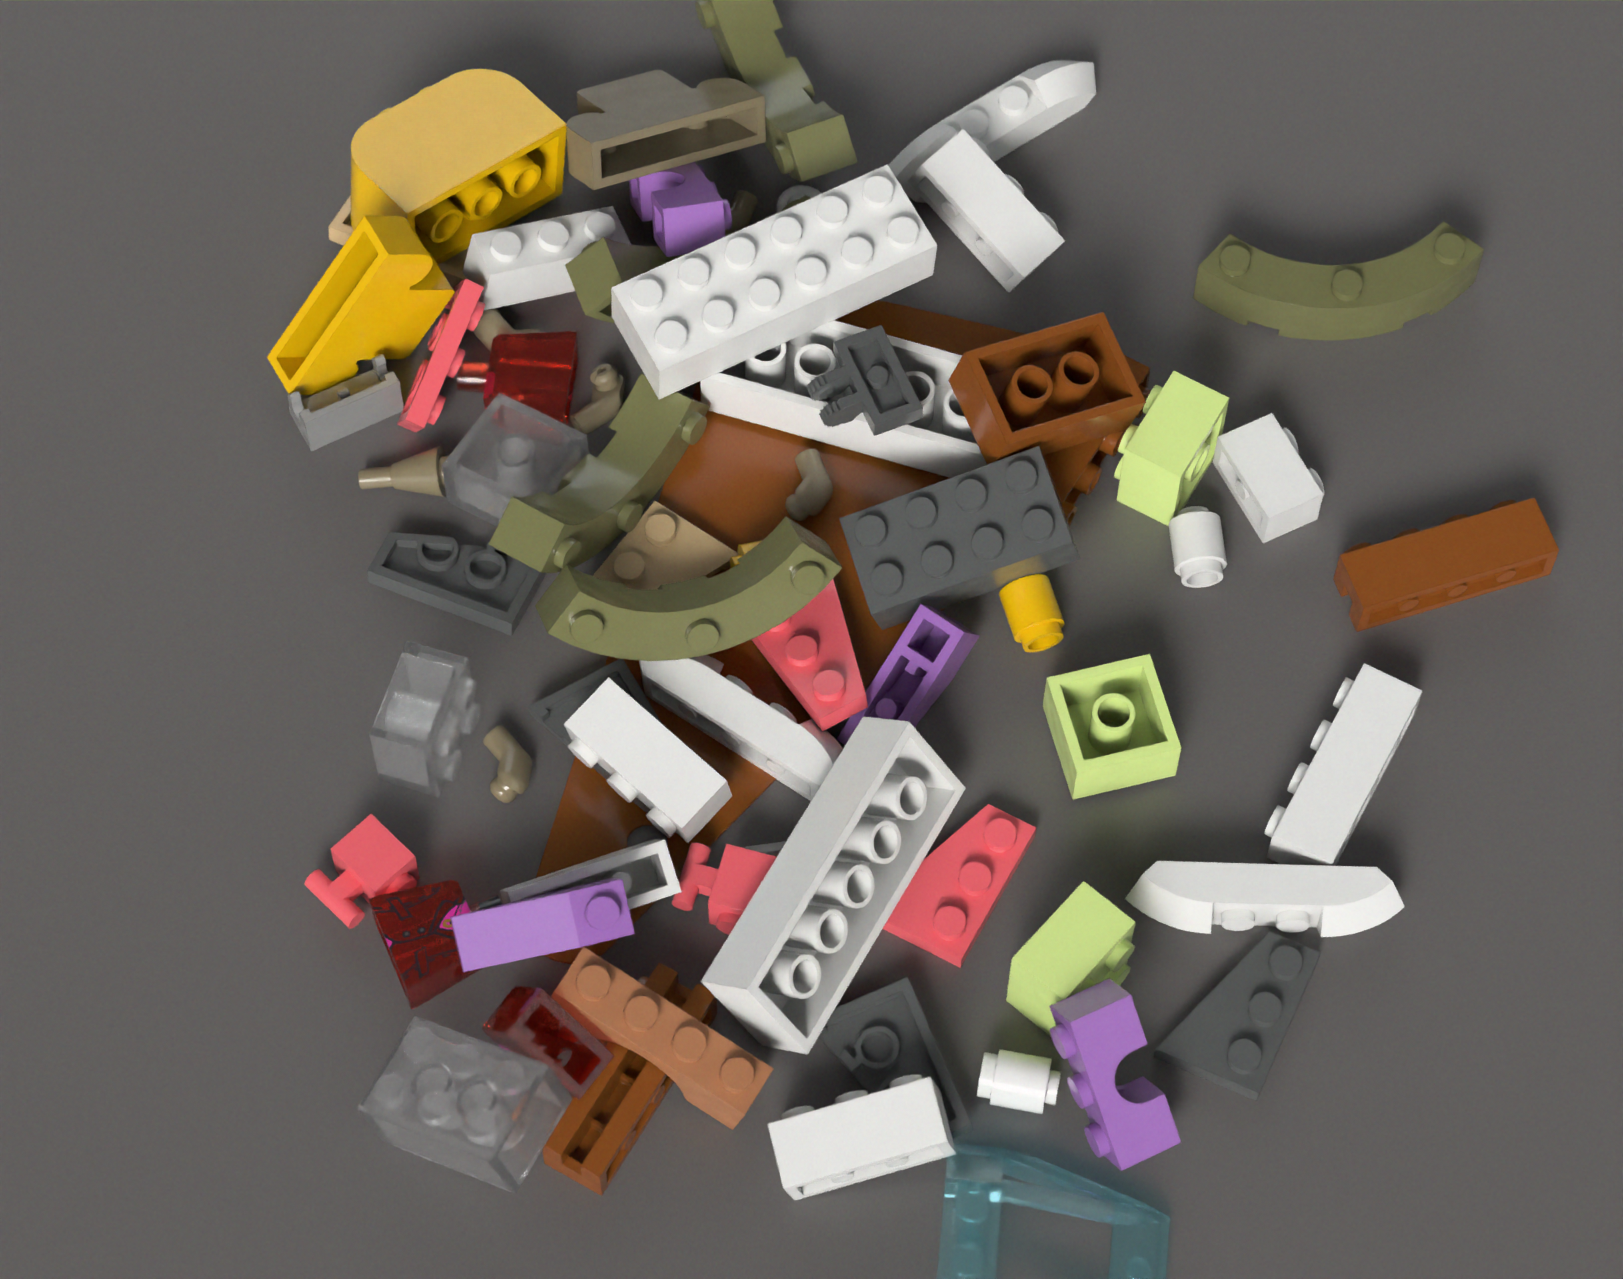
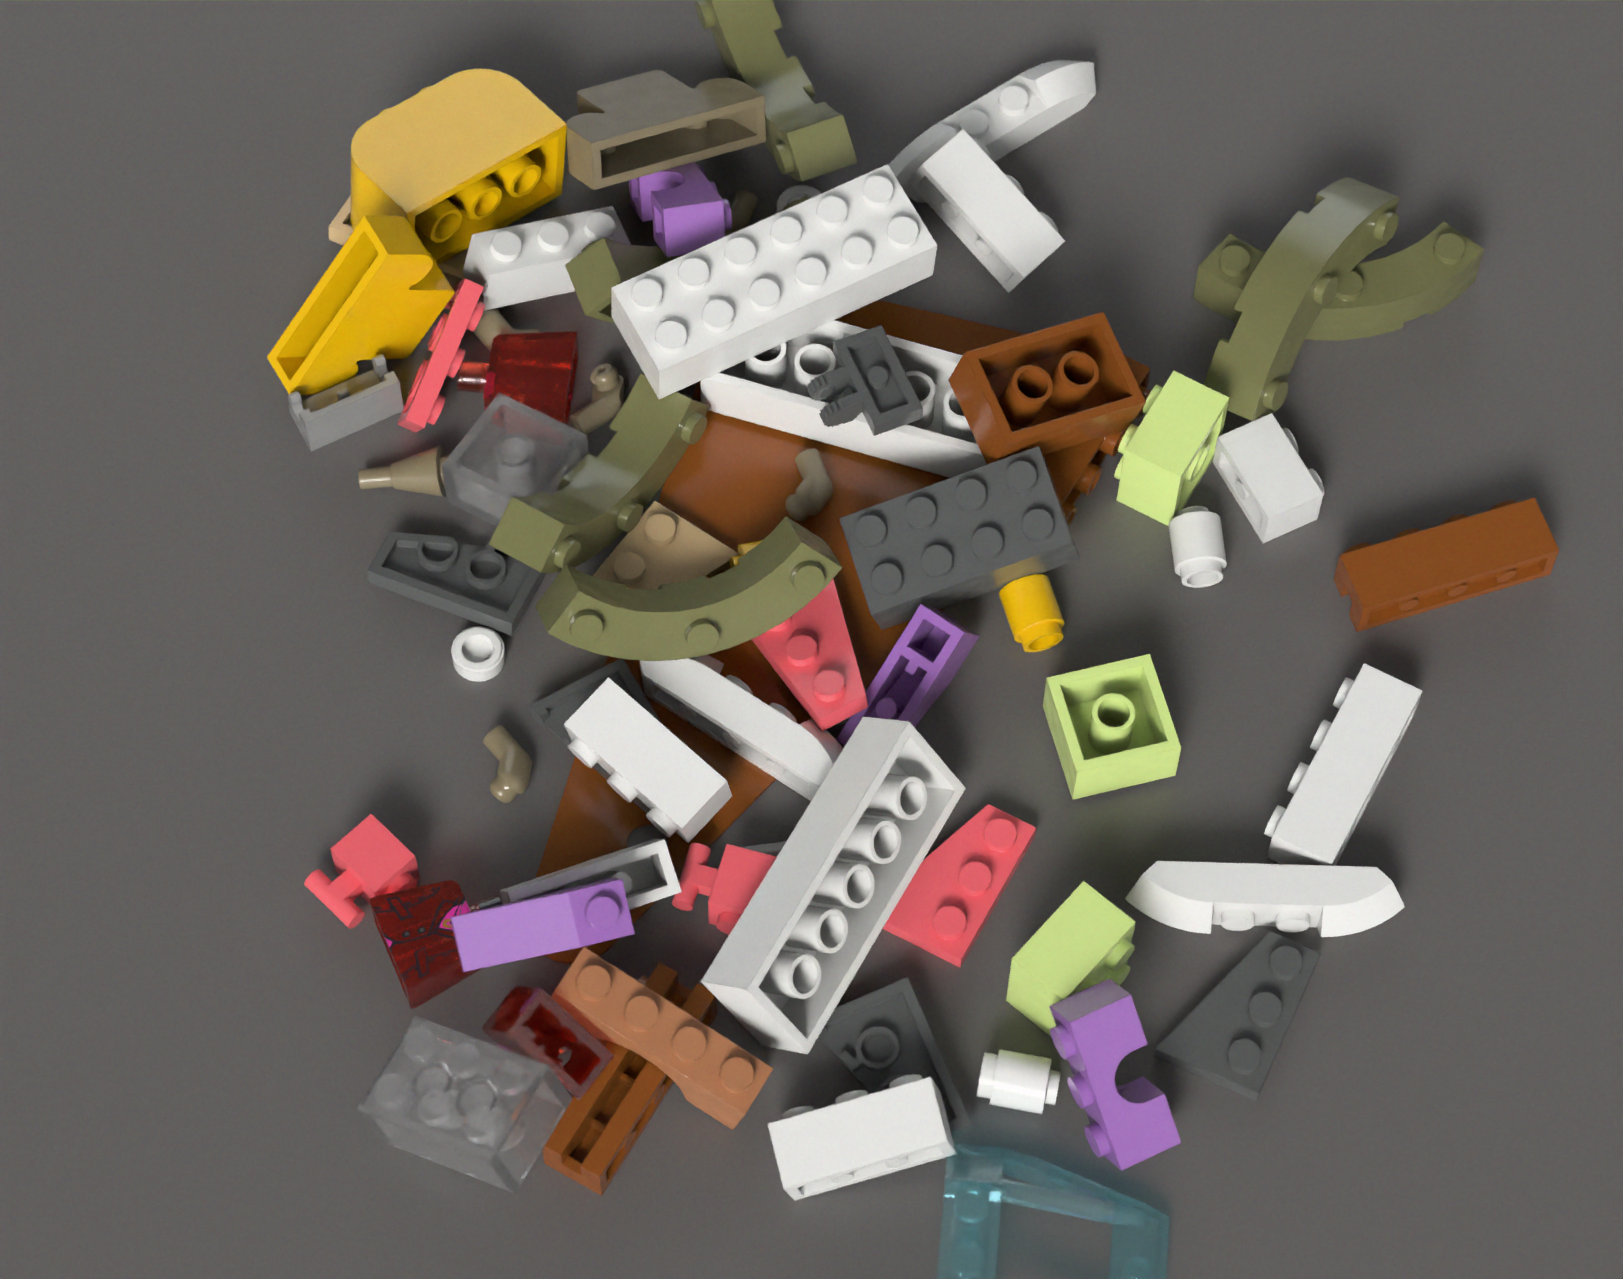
clear brick [370,641,480,798] -> none
none -> white tile [451,626,506,682]
none -> olive brick [1204,177,1400,421]

